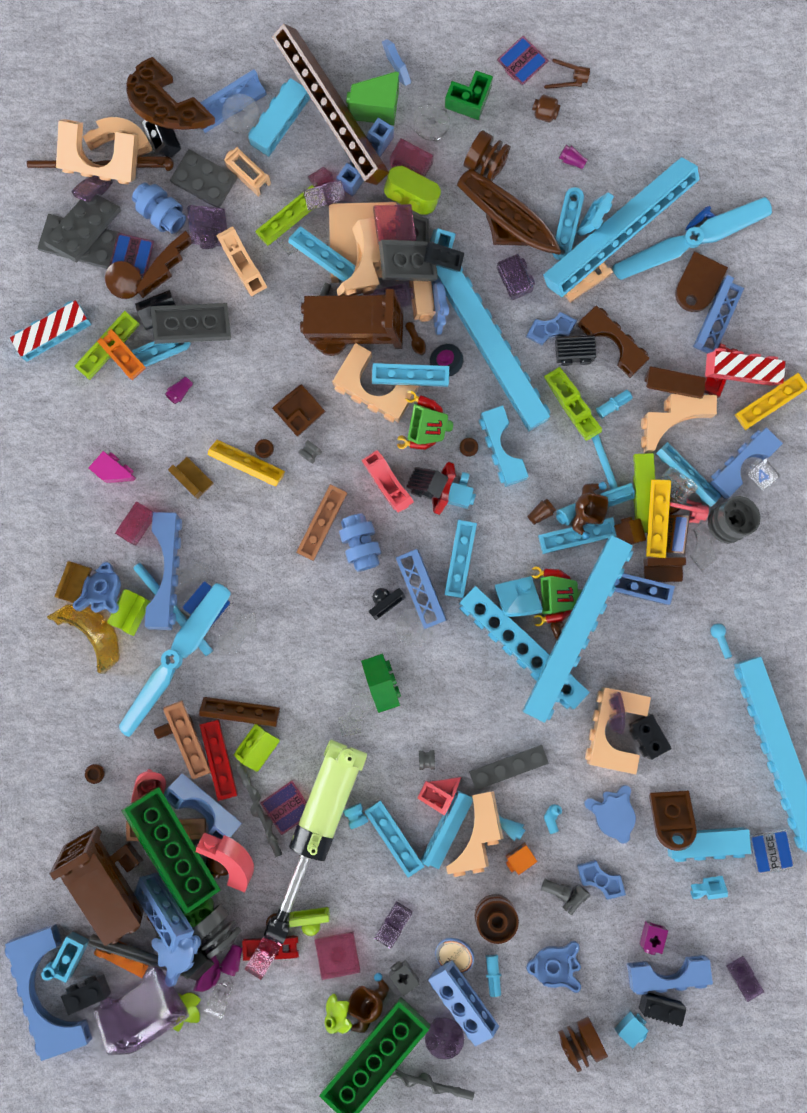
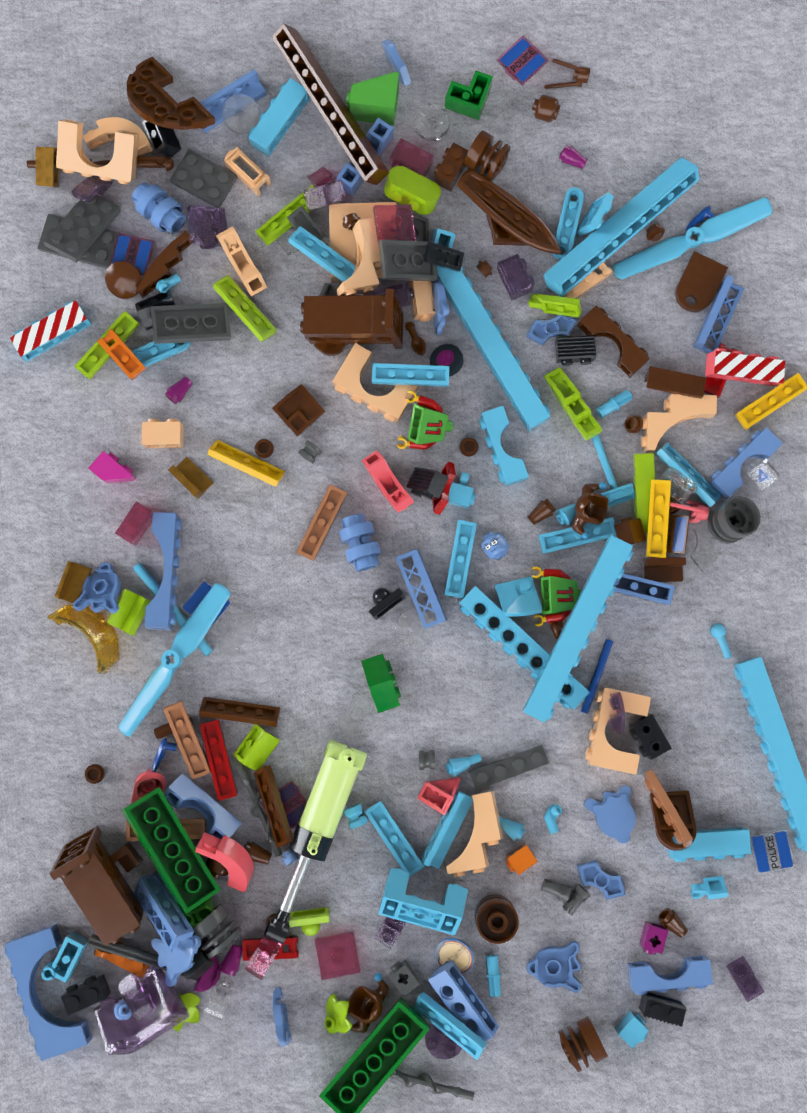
none -> pearl gold panel [36,146,59,187]
none -> light blue plate [114,999,134,1020]
none -> clear purple slope [117,973,156,1021]
none -> light nougat brick [142,419,184,448]
none -> blue bar [152,738,177,772]
none -> medium azure arm [156,273,181,293]
none -> lime plate [213,275,277,342]
none -> reddish brown cone [244,841,272,865]
none -> reddish brown plate [254,765,294,848]
none -> medium blue tile [273,986,292,1047]
none -> light blue plate [281,849,299,866]
none -> dark grey plate [287,205,325,240]
none -> reddish brown plate [342,213,360,230]
none -> medium azure plate [378,868,468,935]
none -> medium azure plate [413,992,487,1060]
none -> reddish brown brick [434,142,469,192]
none -> medium azure cone [445,754,482,777]
none -> reddish brown plate [476,260,493,277]
none -> medium blue head [481,531,510,561]
none -> lime hinge [528,294,581,317]
none -> blue bar [581,639,614,714]
none -> reddish brown plate [624,414,643,434]
none -> nougat plate [644,770,693,848]
none -> reddish brown plate [646,224,665,241]
none -> reddish brown cone [658,908,688,938]

